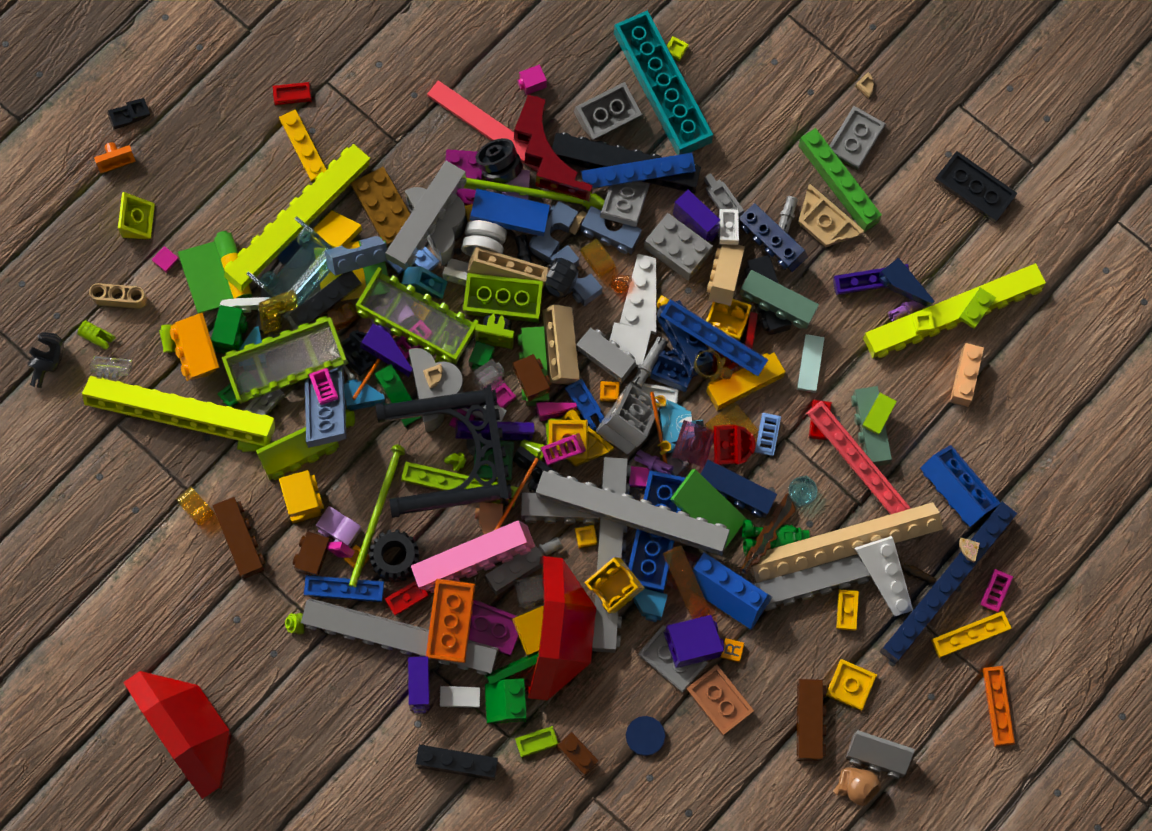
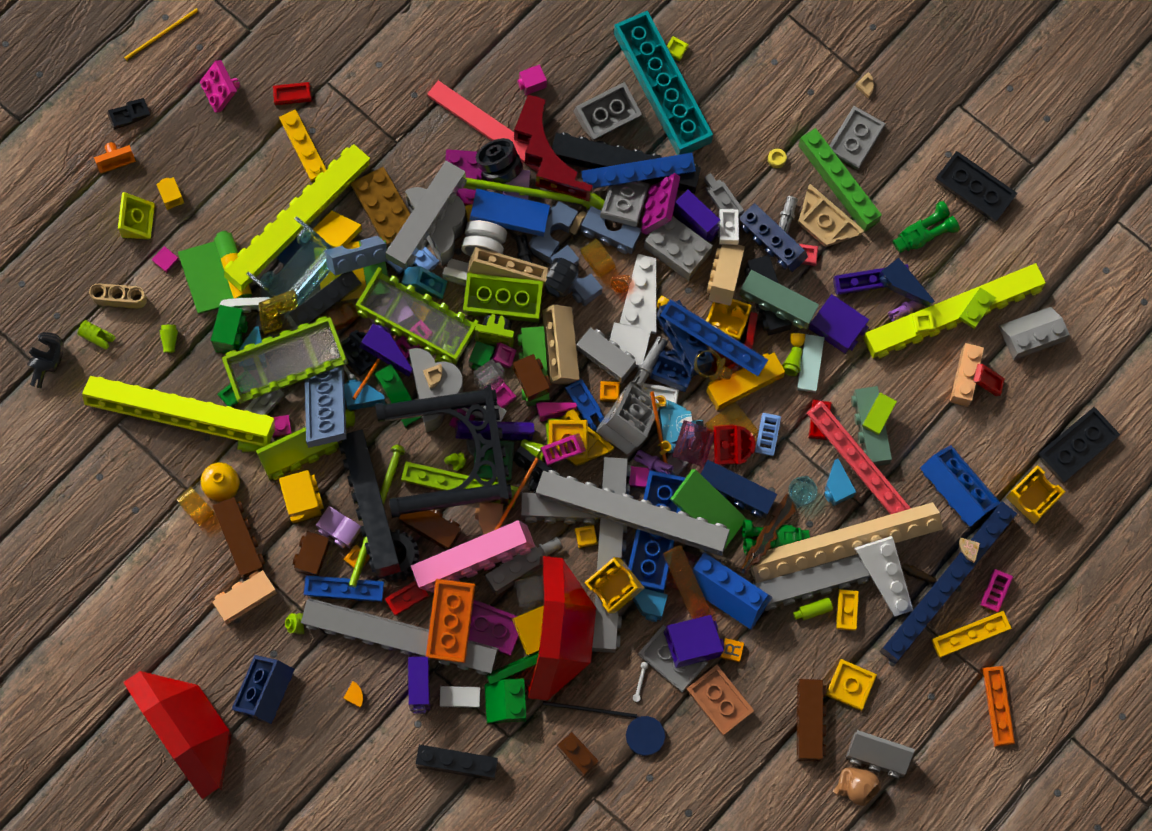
clear hinge [90,356,132,380] -> none
light orange slope [170,313,219,381] -> none
dark pink slope [309,368,339,405] -> none
dark pink tile [326,542,355,558] -> none
lime tile [515,726,559,758] -> none
none -> yellow piece [124,8,198,60]
none -> yellow brick [156,177,184,210]
none -> dark pink plate [200,60,240,113]
none -> yellow cylinder [200,462,240,502]
none -> light nougat brick [213,570,277,625]
none -> dark blue slope [231,655,295,724]
none -> dark pink plate [272,415,292,438]
none -> black brick [338,429,401,578]
none -> light orange tile [343,681,363,708]
none -> reddish brown brick [399,510,461,551]
none -> dark pink plate [491,343,516,368]
none -> black piece [543,701,637,718]
none -> white hinge [633,662,648,702]
none -> magenta plate [641,173,680,235]
none -> light yellow tile [768,149,787,168]
none -> lime cone [782,347,803,376]
none -> yellow hinge [790,333,806,347]
none -> lime cylinder [793,597,833,621]
none -> coral tile [799,244,818,266]
none -> dark purple brick [808,294,869,354]
none -> dark azure slope [824,459,856,506]
none -> green piece [892,201,960,253]
none -> red tile [973,364,1005,396]
none -> light grey slope [998,307,1070,360]
none -> yellow piece [1006,465,1066,524]
none -> black plate [1037,406,1120,483]

